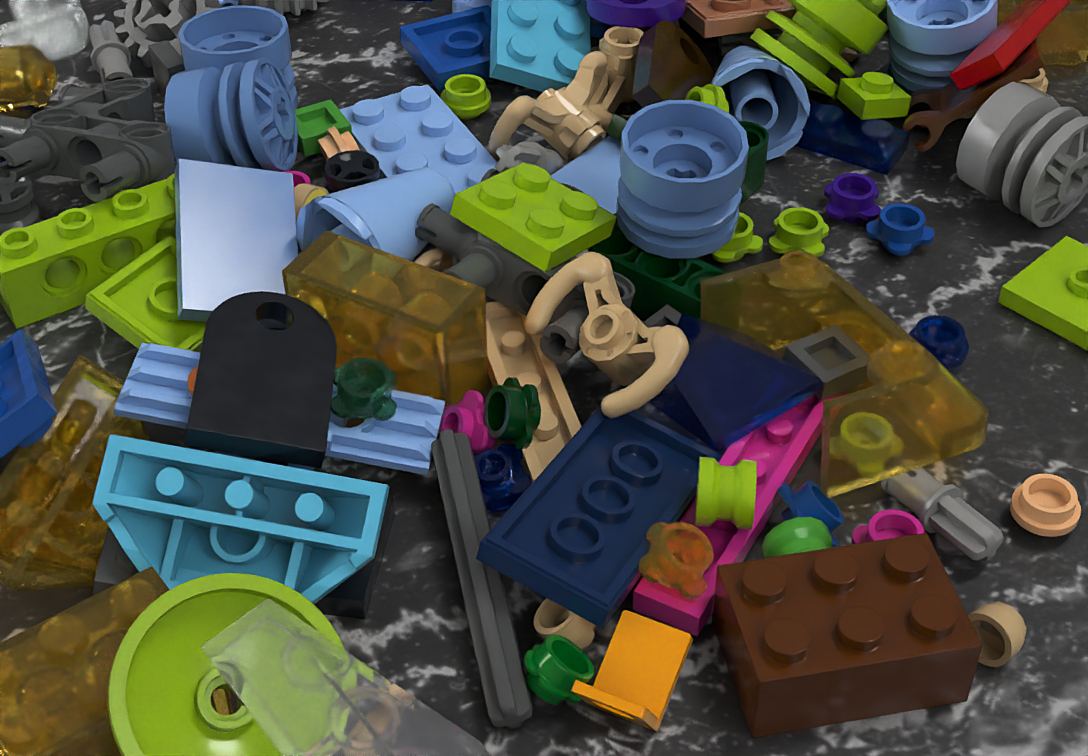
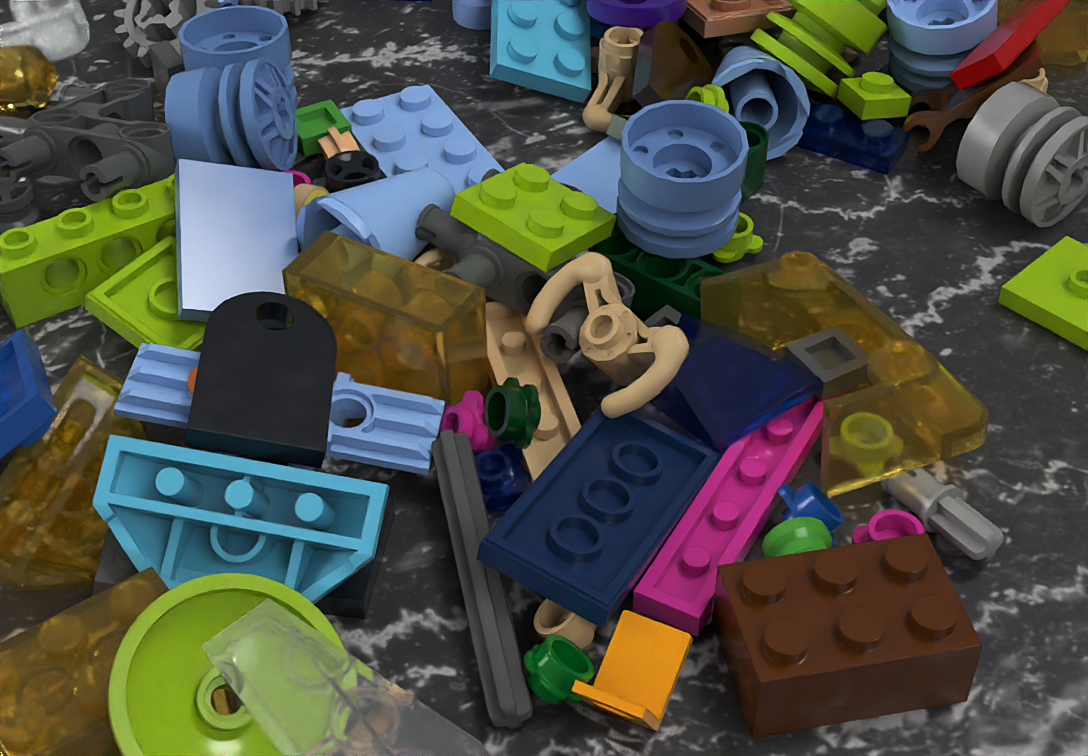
light grey axle [89,20,134,86] -> none
clear green plate [331,358,398,421] -> none
blue plate [400,5,491,91] -> none
lime plate [440,74,491,119] -> none
tan piece [488,51,607,162] -> none
light grey axle [495,141,563,176] -> none
clear yellow plate [639,522,714,599] -> none
lime wheel [695,457,757,530] -> none
lime plate [768,207,829,258] -> none
dark purple plate [824,173,881,223] -> none
blue plate [866,203,935,256] -> none
clear blue plate [906,315,969,371] -> none
tan hinge [968,601,1026,667] -> none
light nougat plate [1010,474,1081,537] -> none

